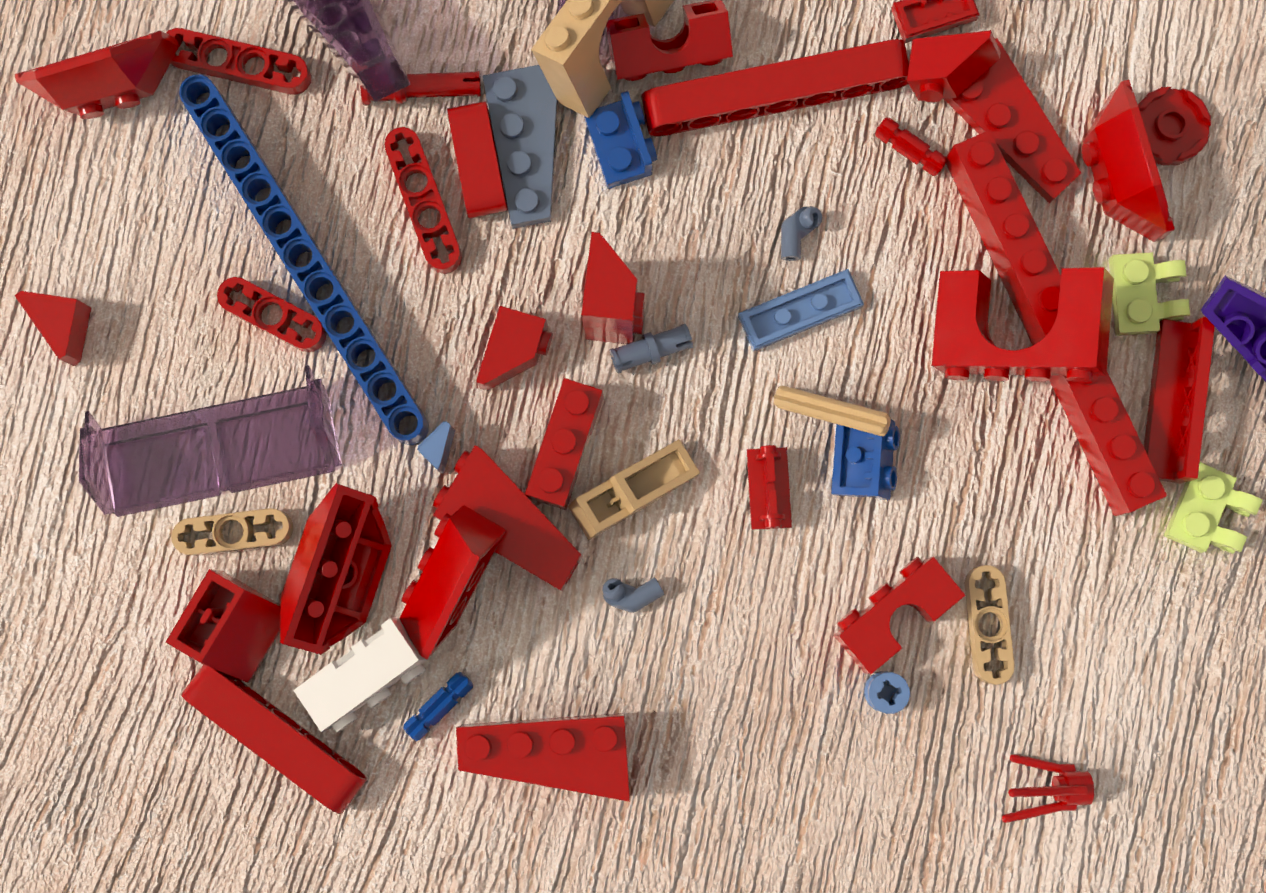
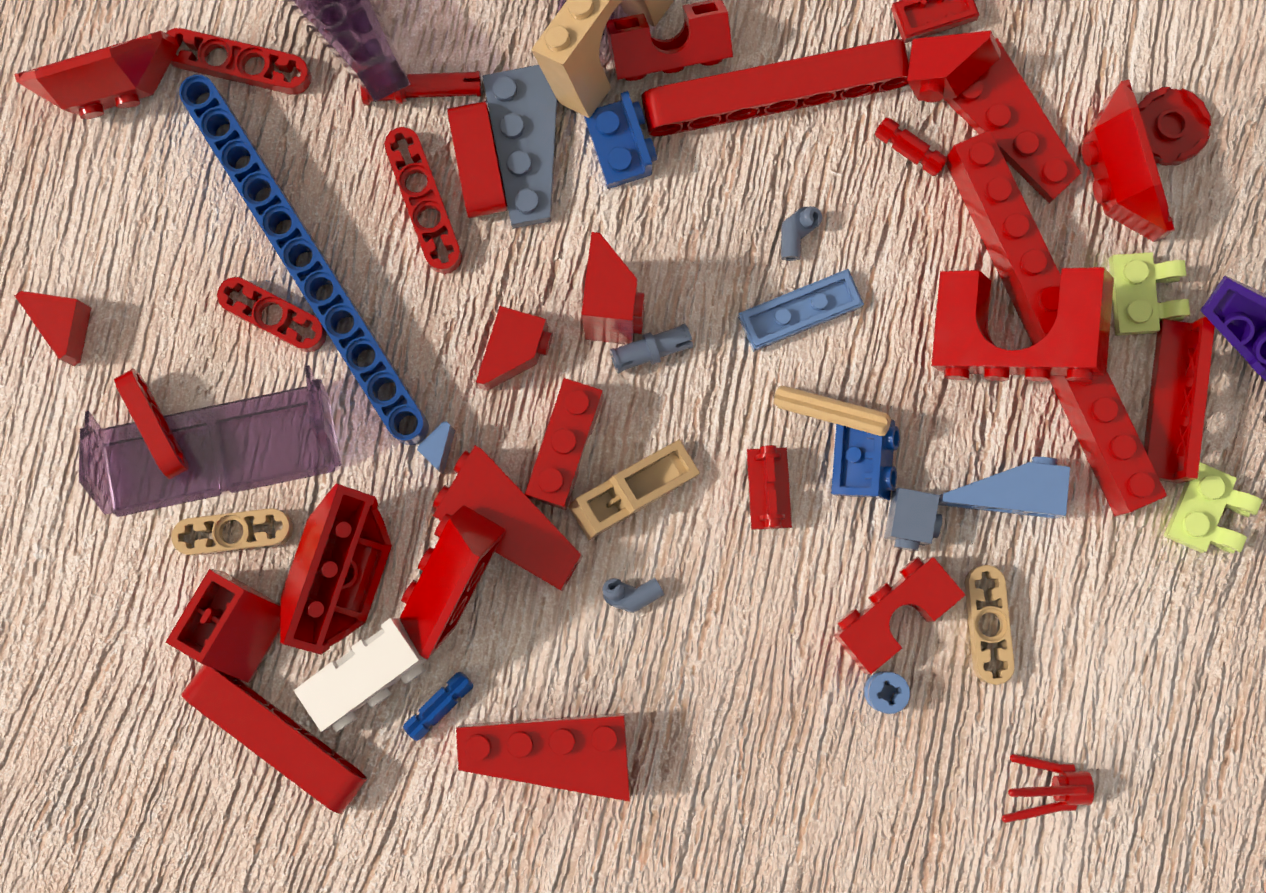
none -> red beam [114,368,189,479]
none -> sand blue brick [884,488,942,551]
none -> medium blue slope [938,457,1070,519]

